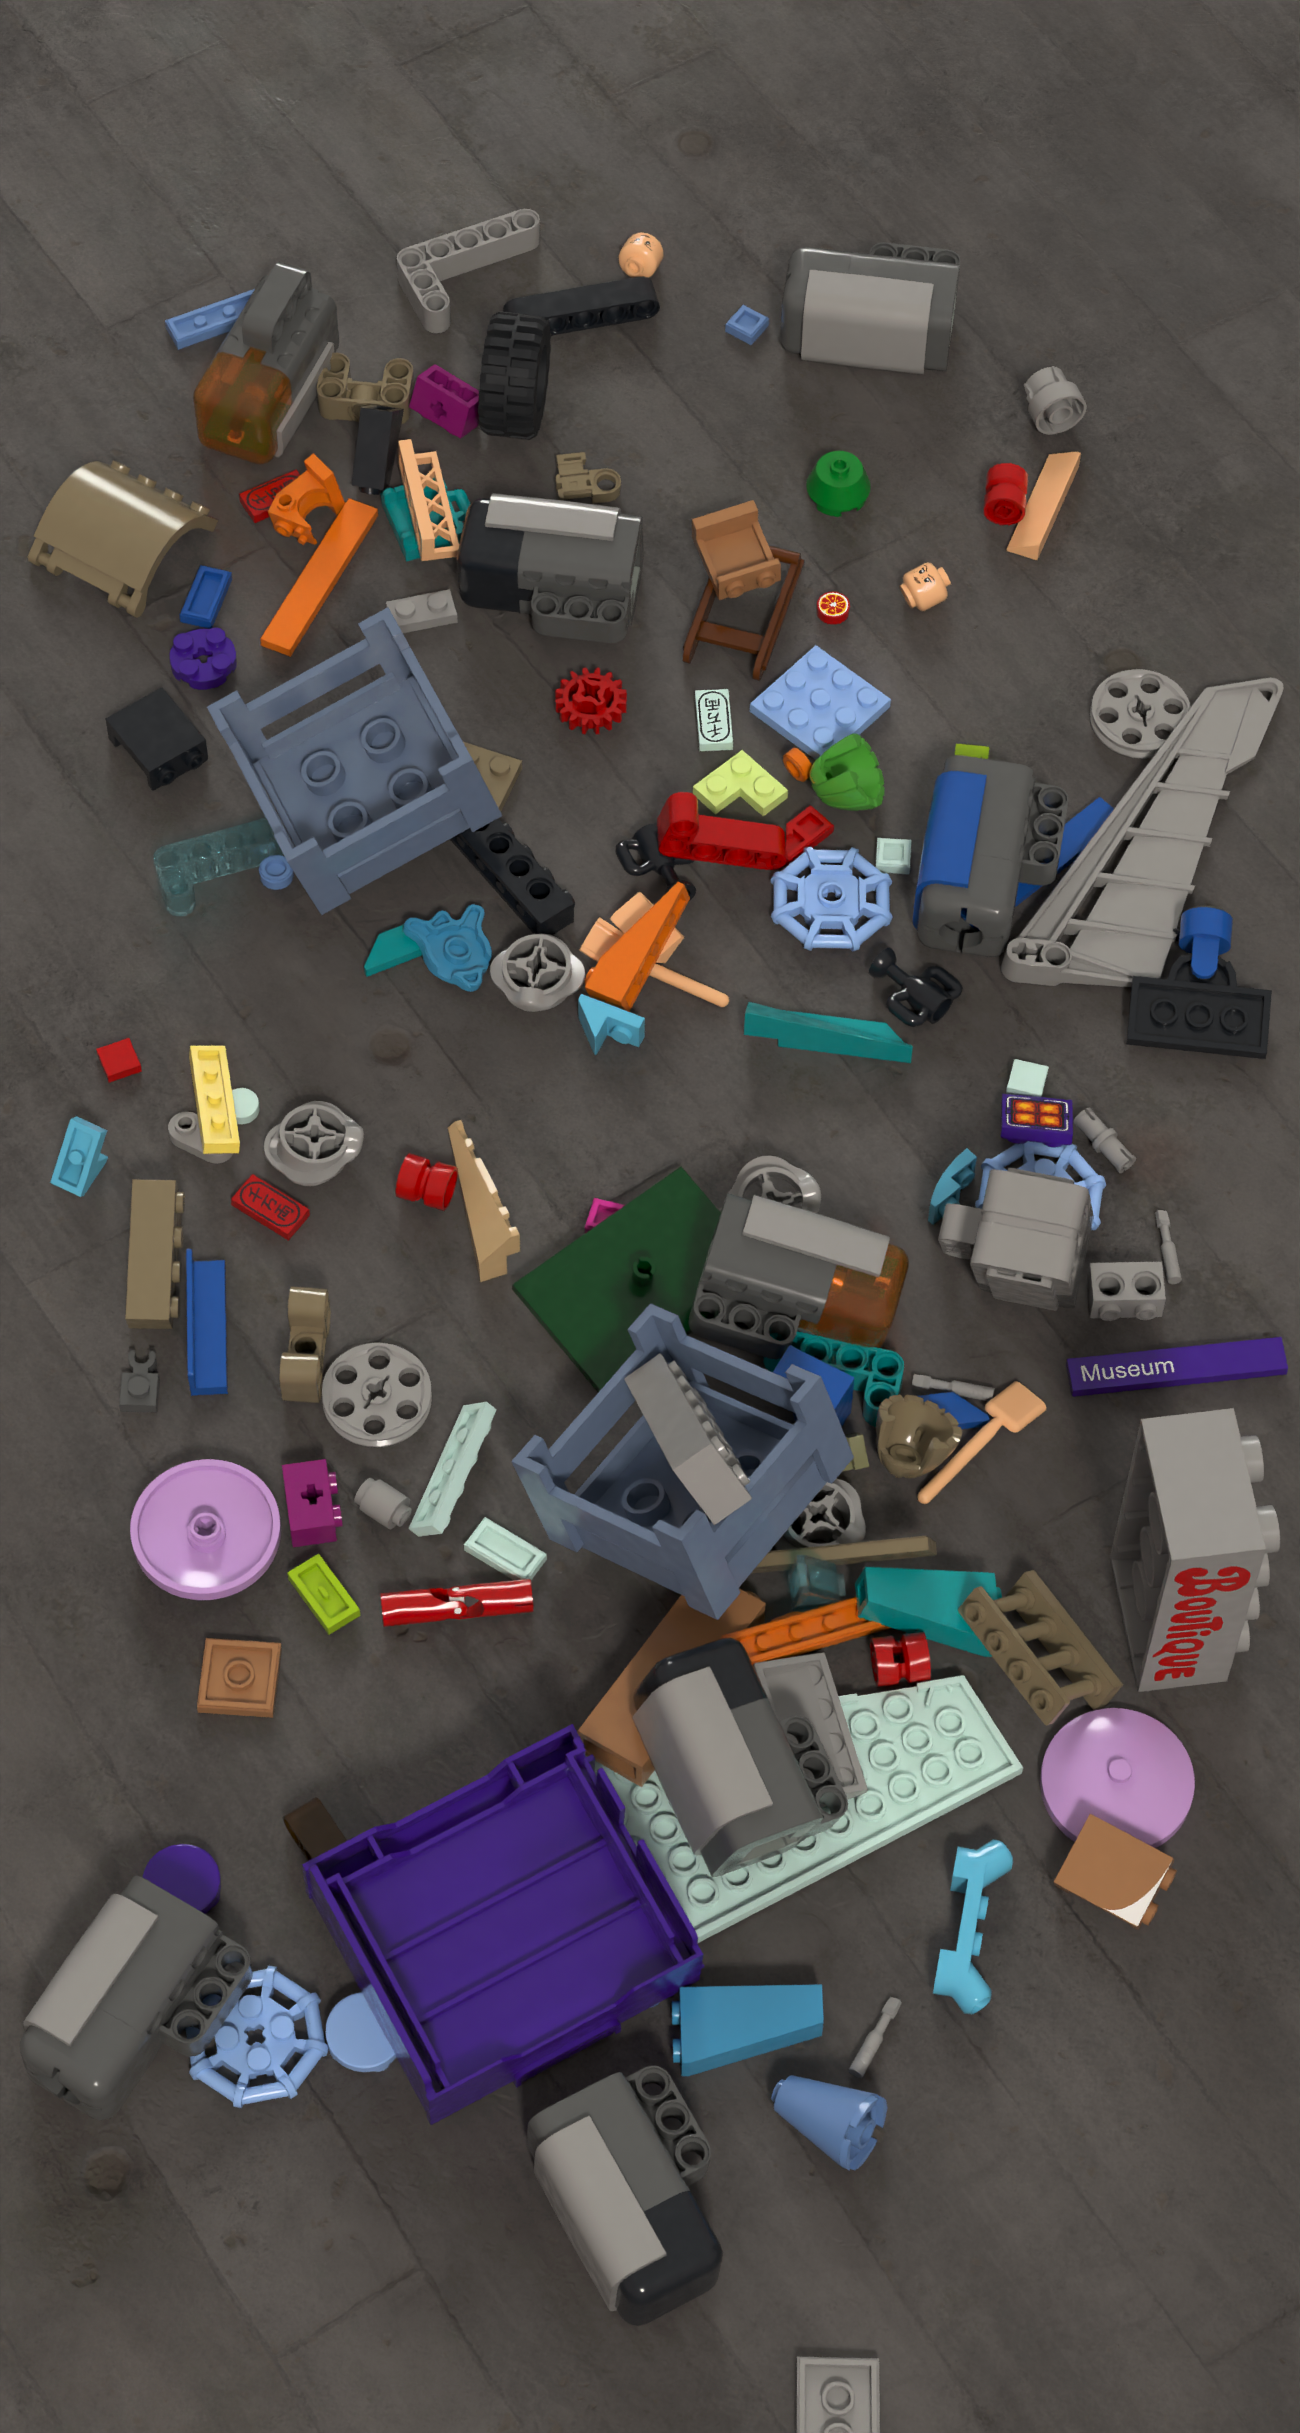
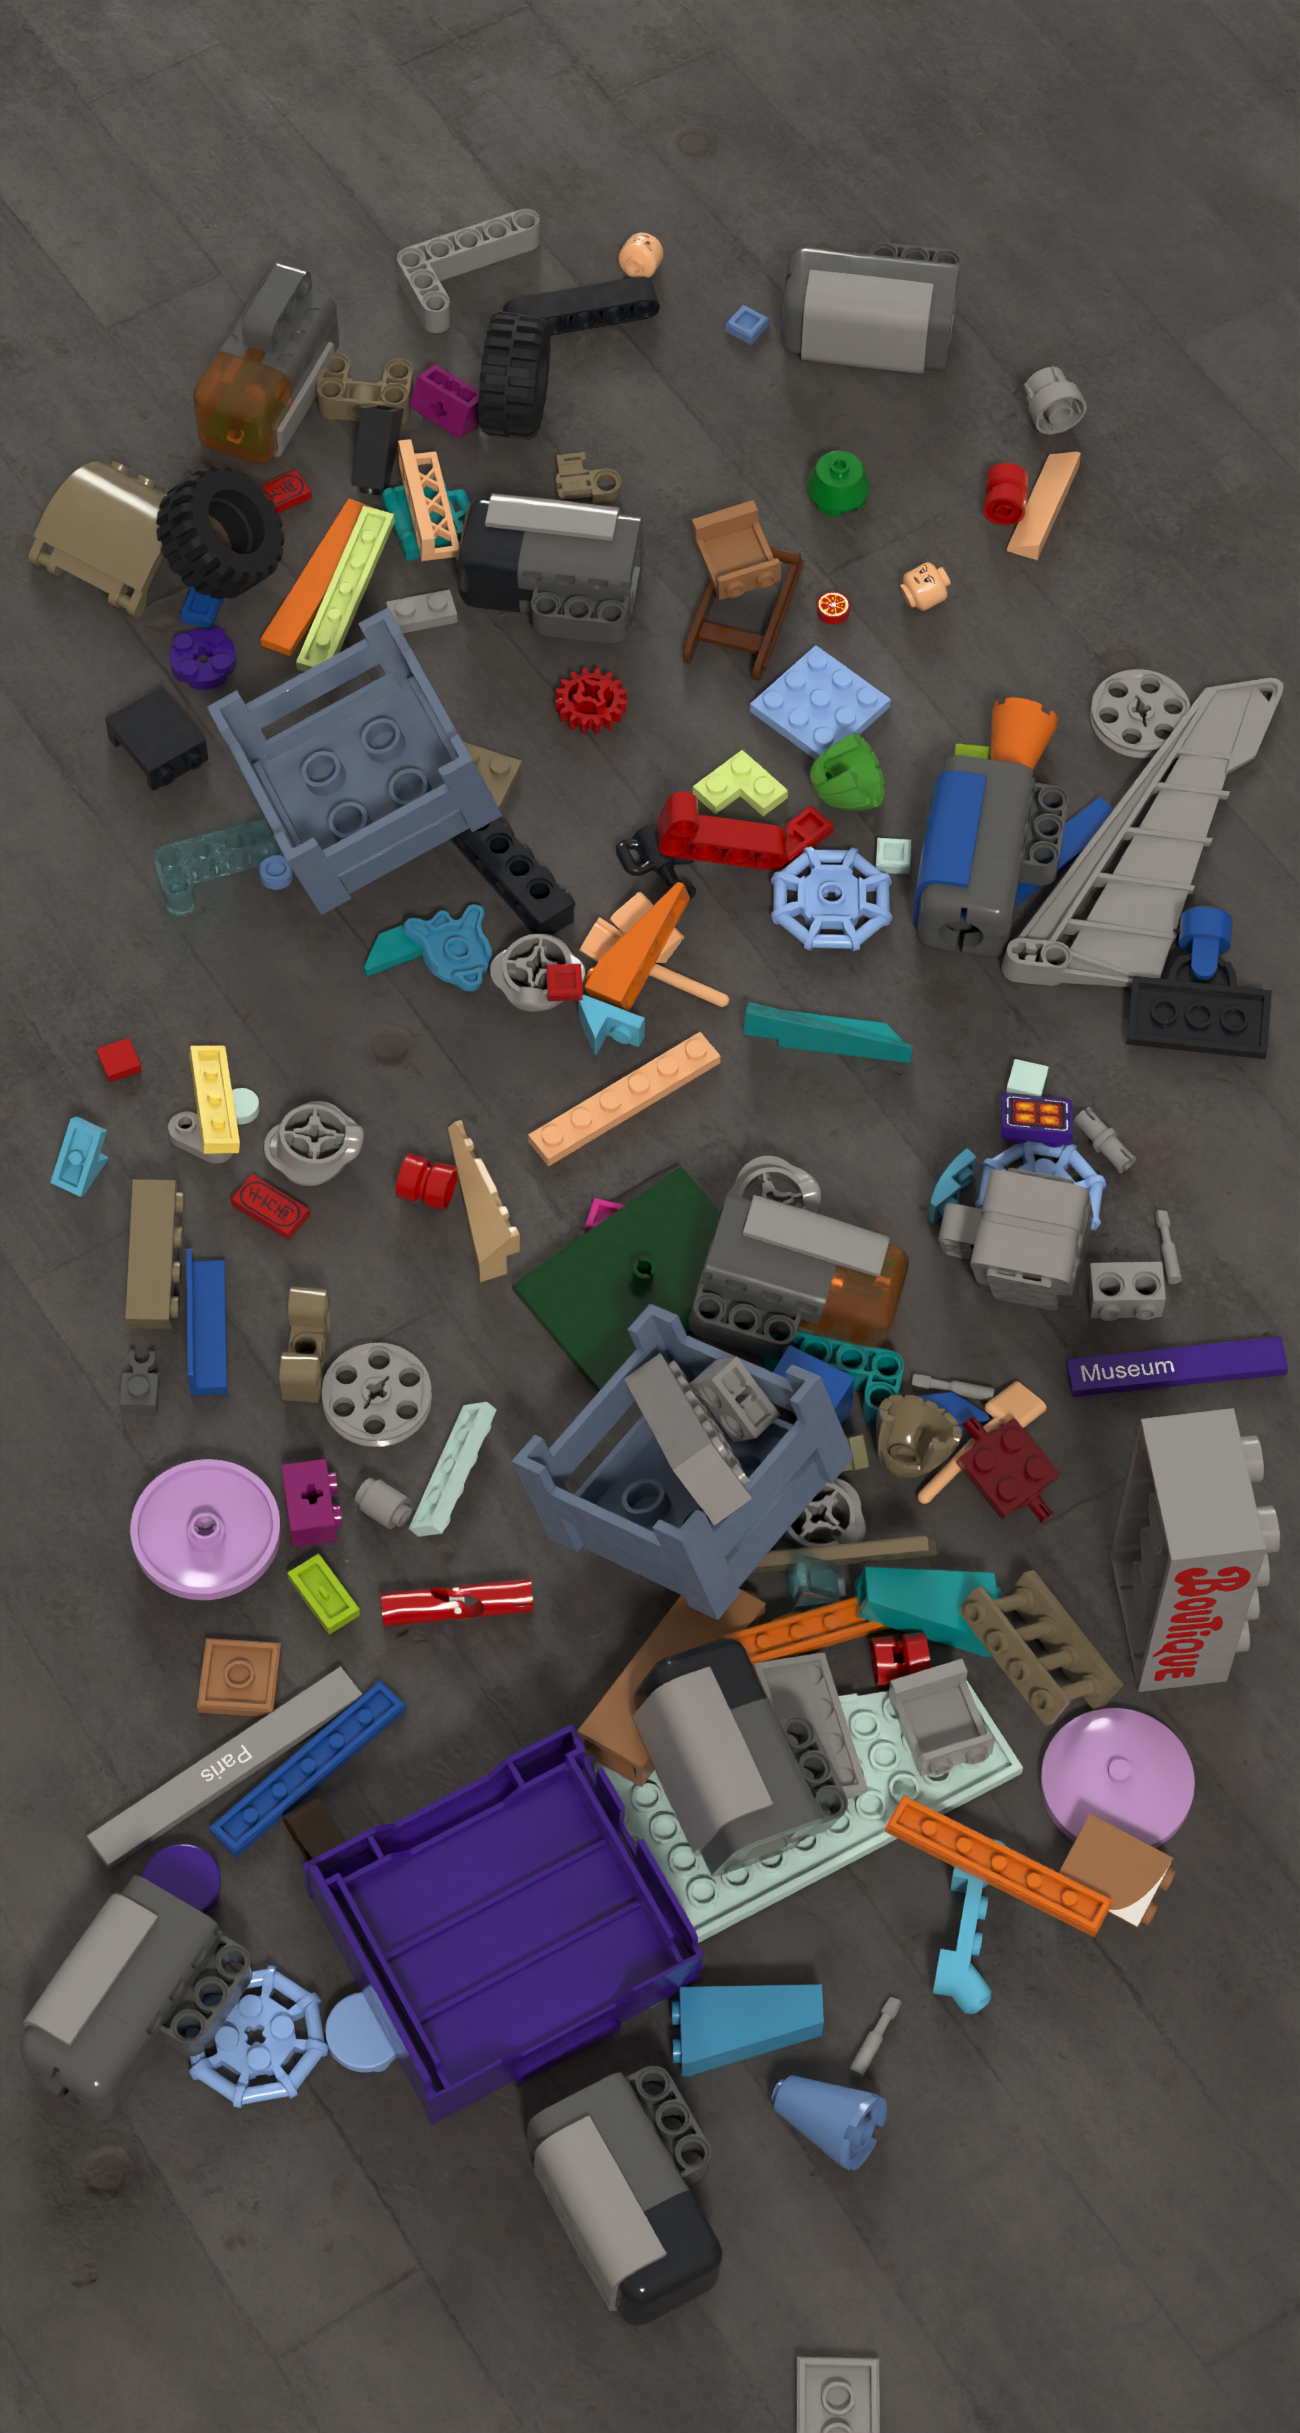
medium blue tile [165,289,255,350] -> none
orange tile [268,453,345,545] -> none
light aqua tile [464,1517,547,1580] -> none
light aqua tile [695,689,733,751] -> none
orange tile [783,748,812,782] -> none
black piece [869,947,963,1027] -> none
none -> light grey tile [87,1666,363,1870]
none -> black tyre [156,466,284,599]
none -> blue tile [209,1680,406,1859]
none -> yellowish green plate [296,506,395,672]
none -> light nougat plate [528,1032,721,1167]
none -> red tile [546,964,583,1001]
none -> light grey brick [690,1356,780,1442]
none -> orange tile [885,1795,1113,1938]
none -> light grey panel [889,1659,995,1777]
none -> dark red plate [956,1415,1061,1523]
none -> orange cone [990,697,1058,770]

